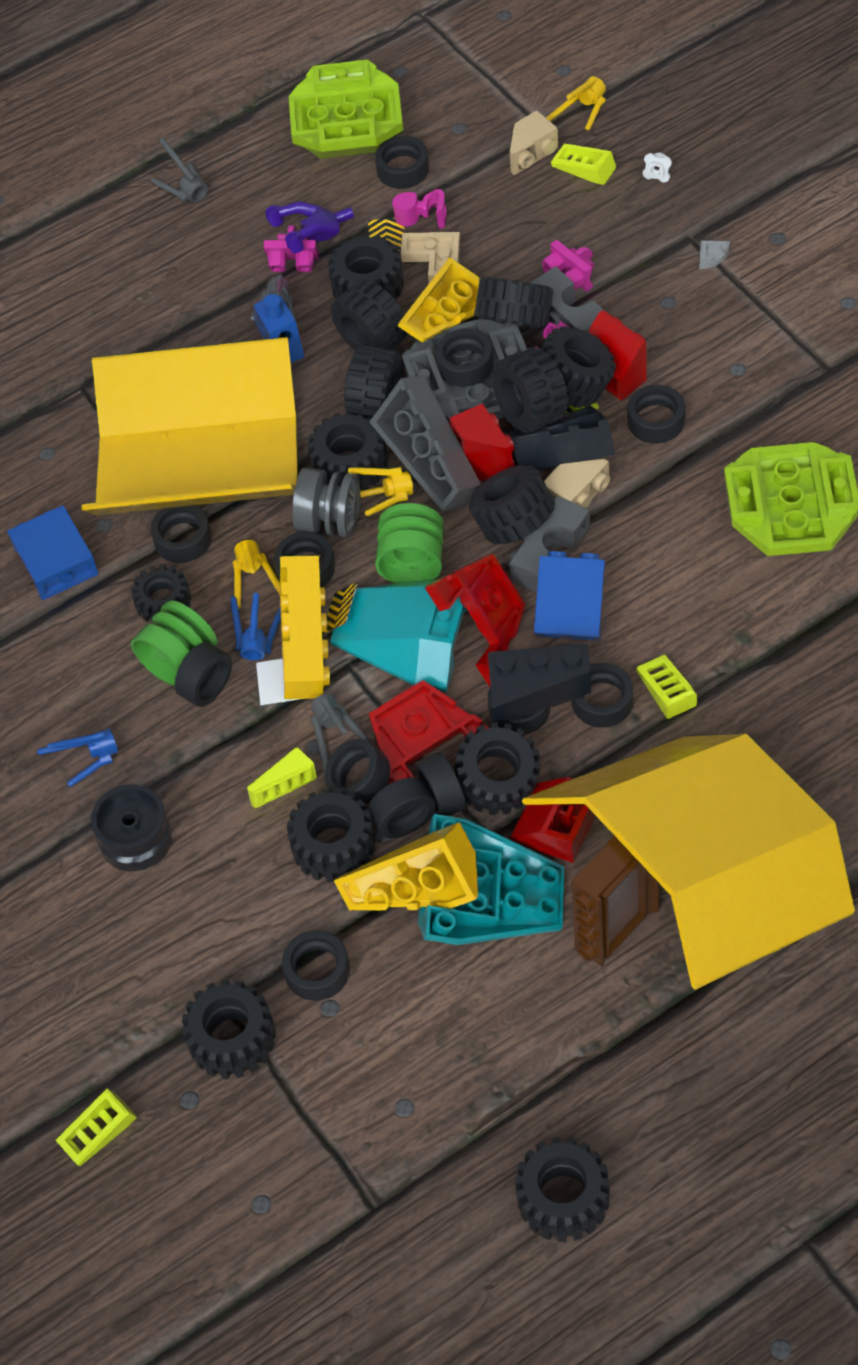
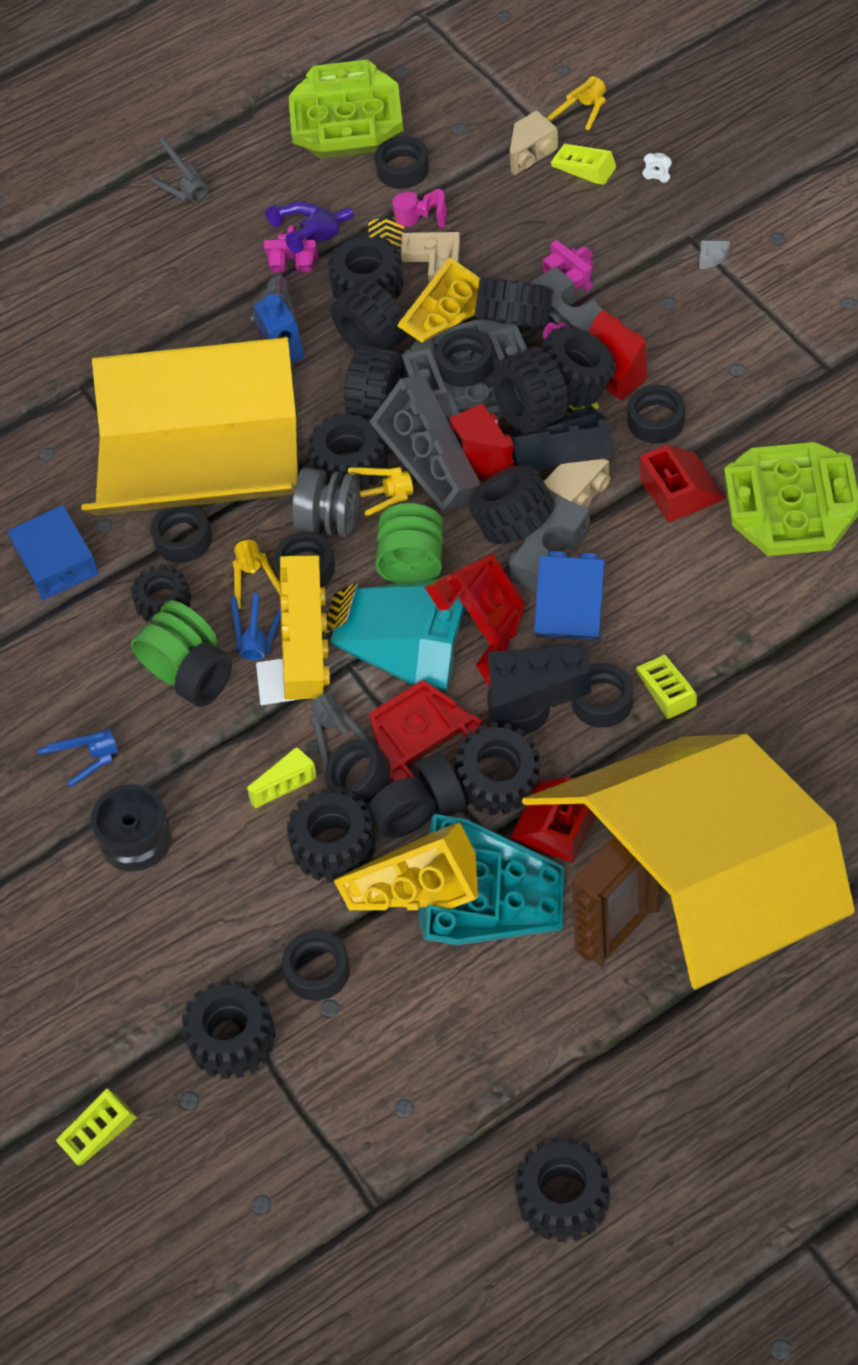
none -> red slope [639,444,724,523]

